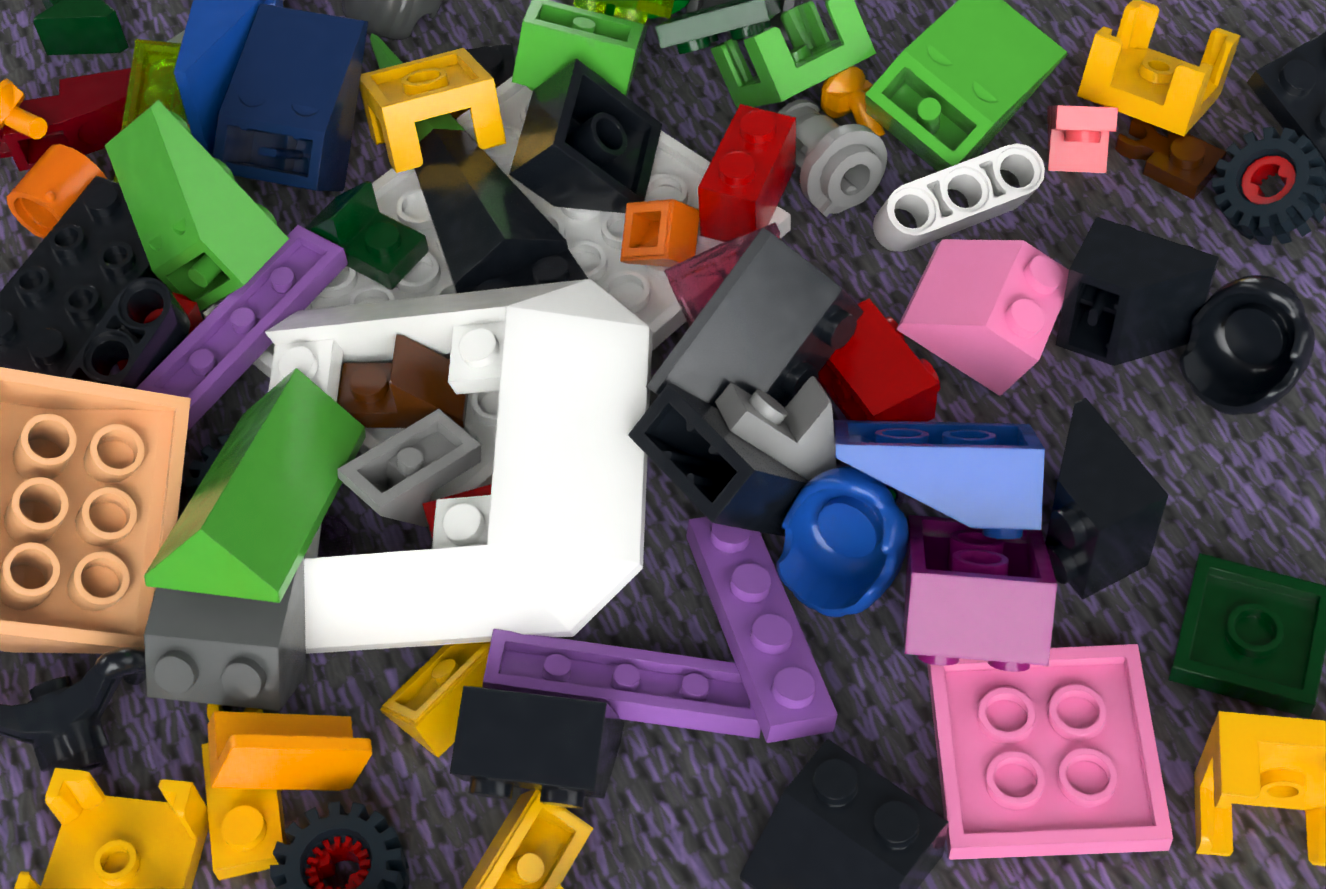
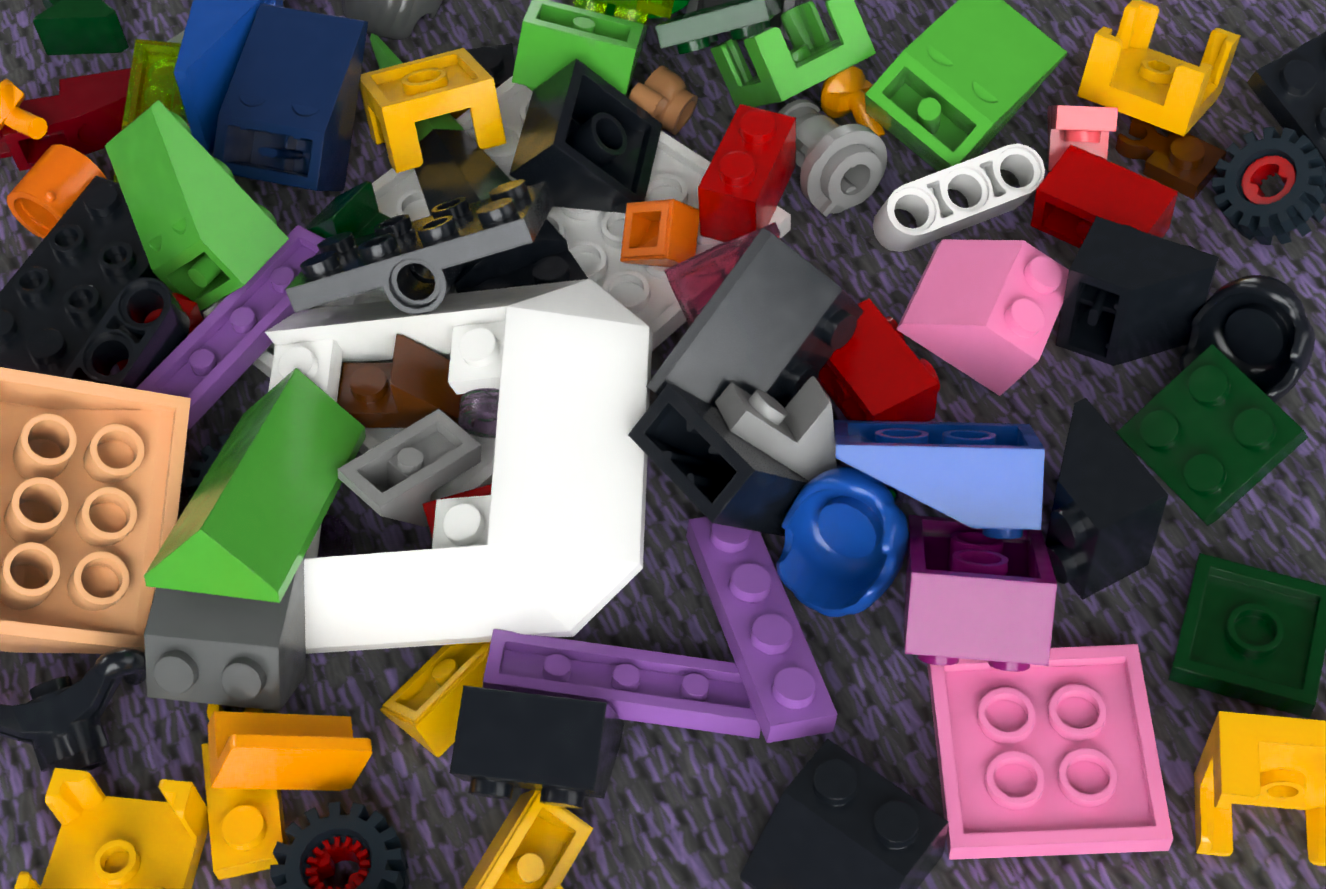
none -> black plate [285,179,554,315]
none -> clear purple tile [458,388,499,438]
none -> medium nougat piece [629,65,698,135]
none -> red brick [1031,145,1178,248]
none -> dark green plate [1116,344,1308,526]

